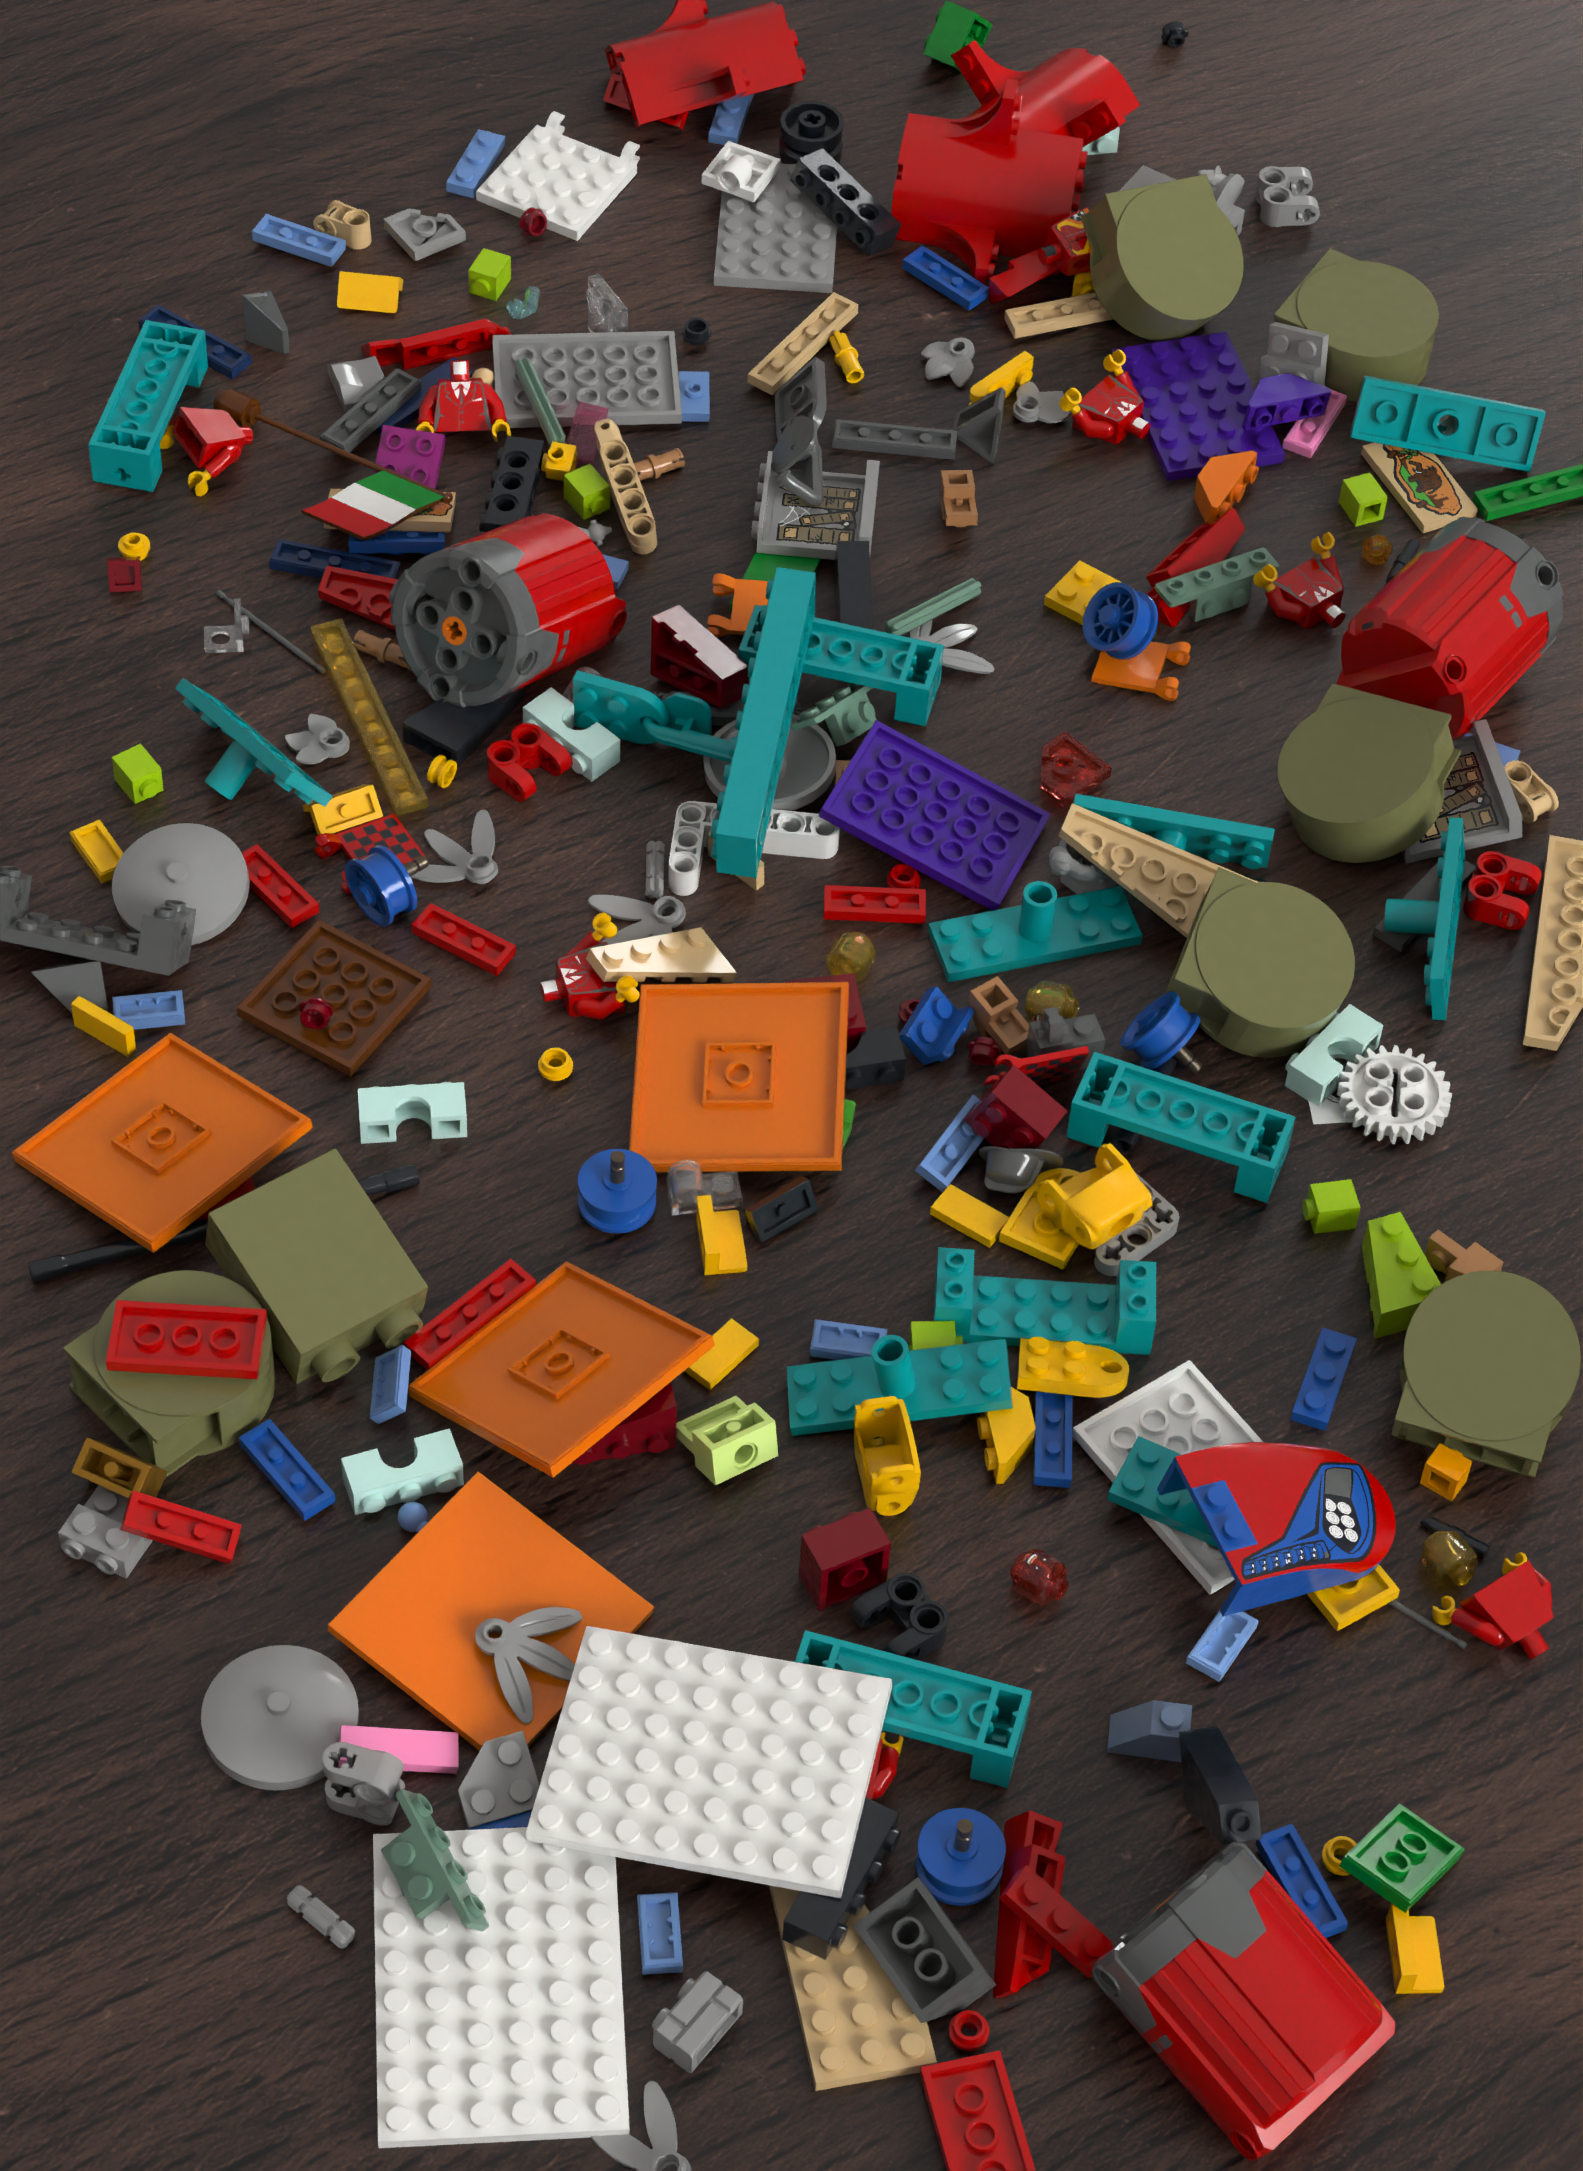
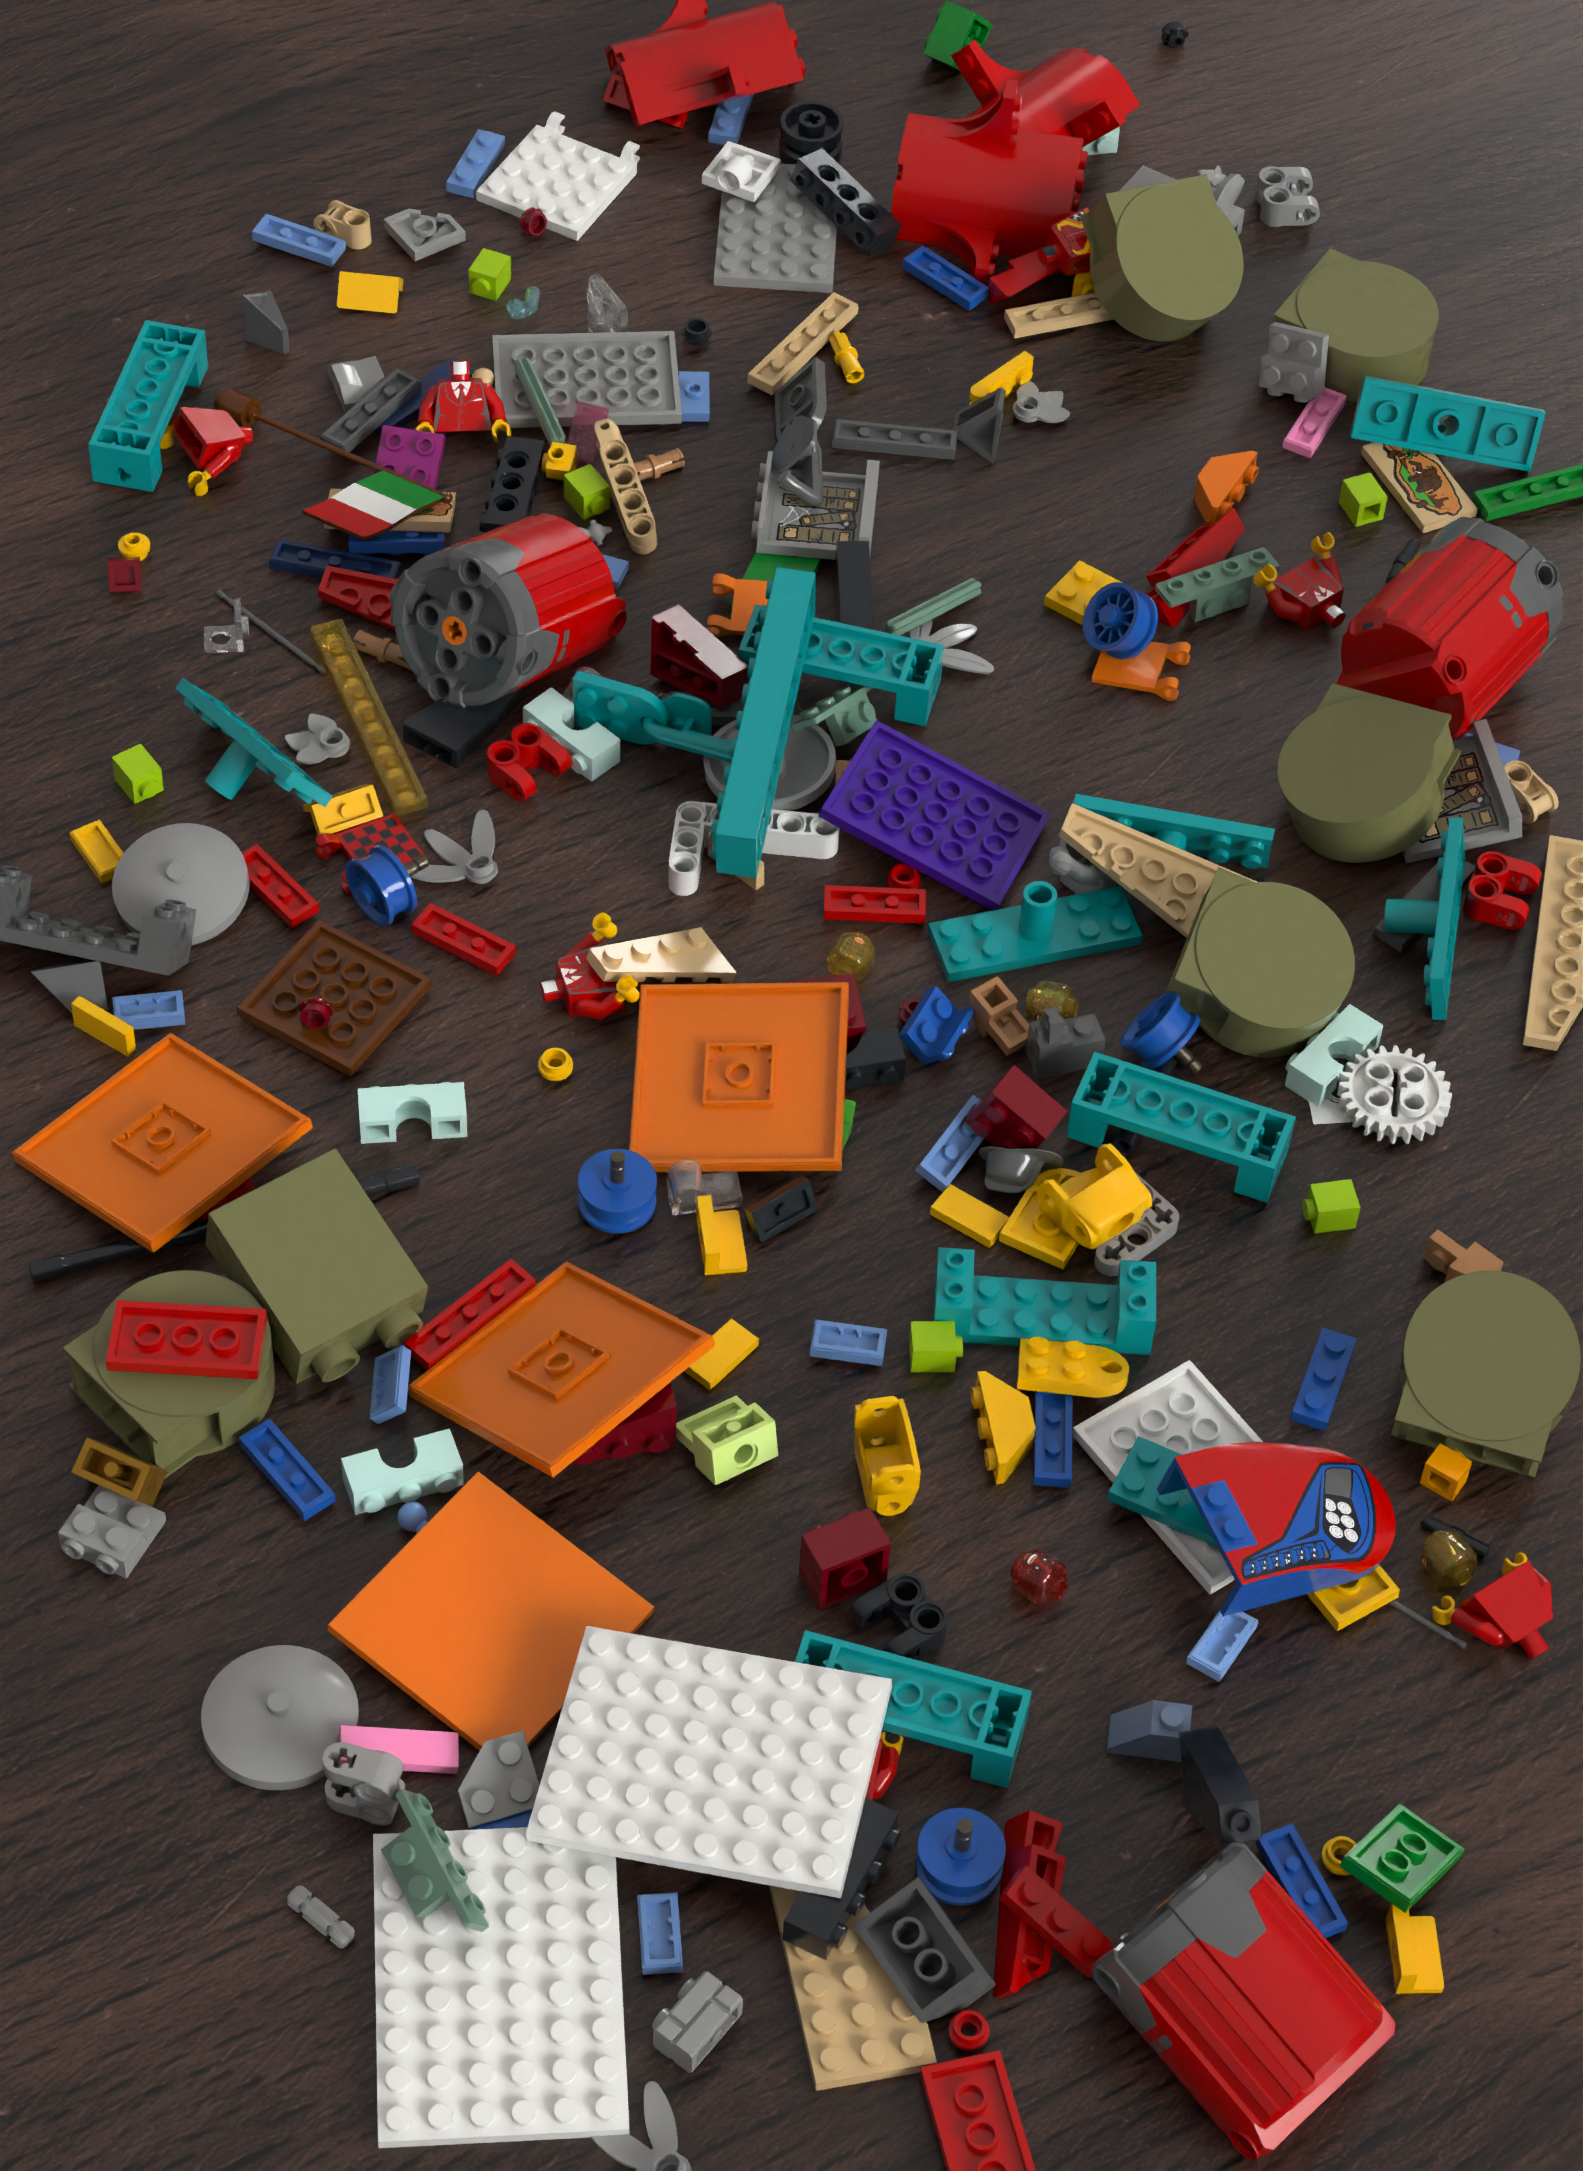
red plate [120,1490,242,1564] -> none
dark blue tile [138,305,252,380] -> none
red wedge [361,319,512,370] -> none
yellow bush [427,755,457,788] -> none
light grey plant [475,1607,582,1724] -> none
light grey plant [588,895,686,945] -> none
light grey axle [645,840,665,899] -> none
teal plate [787,1335,1013,1436] -> none
light grey plate [921,337,975,388] -> none
medium nougat brick [940,470,978,527] -> none
dark red plate [967,1037,1001,1066] -> none
red flag [983,1046,1089,1086] -> none
clear red plate [1041,731,1112,808] -> none
red torso [1059,349,1151,444] -> none
dark purple plate [1112,331,1285,481] -> none
dark purple slope [1242,373,1331,431] -> none
clear orange plate [1362,534,1393,565] -> none
lime wedge [1362,1212,1441,1339] -> none

